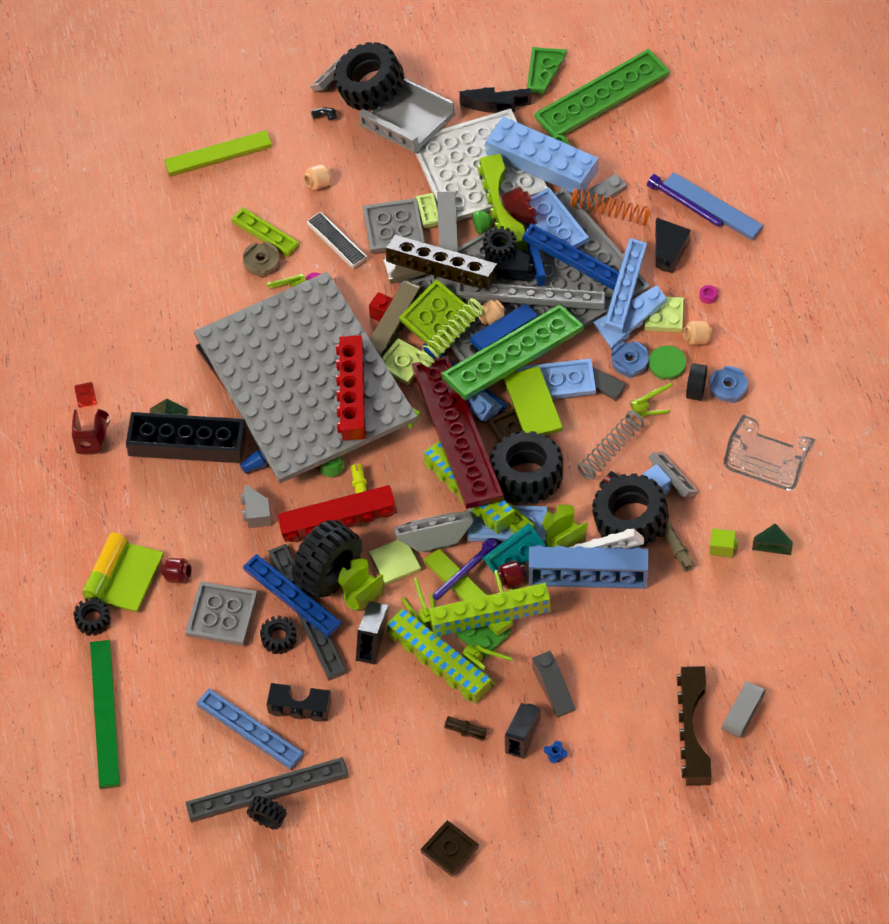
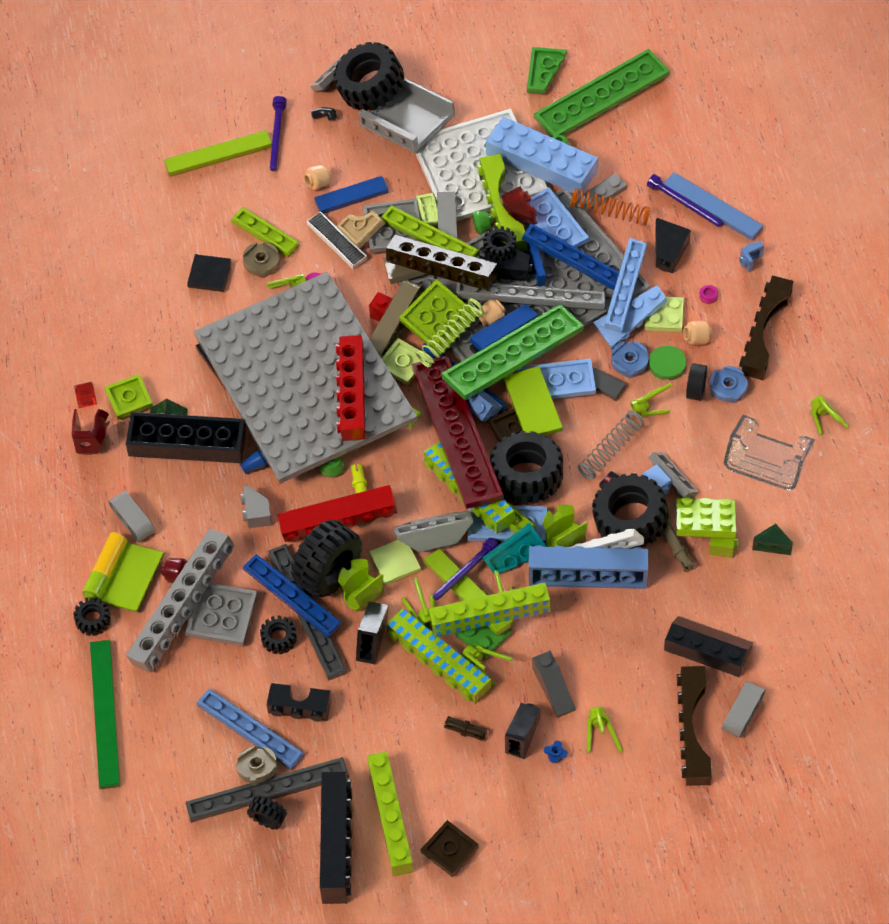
black slope [459,87,531,113] -> none
dark red head [498,560,527,589] -> none
none -> lime plate [104,374,153,420]
none -> light grey beam [108,491,155,542]
none -> light grey brick [125,528,235,673]
none -> black tile [187,254,231,292]
none -> dark tan plate [236,746,278,786]
none -> dark purple piece [270,96,287,171]
none -> blue tile [314,176,388,214]
none -> black brick [320,772,352,904]
none -> tan tile [336,210,385,249]
none -> lime brick [367,751,413,877]
none -> lime tile [381,205,480,258]
none -> lime plant [586,707,623,753]
none -> black slope [664,616,753,677]
none -> lime plate [676,497,736,538]
none -> medium blue bracket [739,241,764,272]
none -> dark brown arch [739,275,794,380]
none -> lime plant [810,396,849,435]

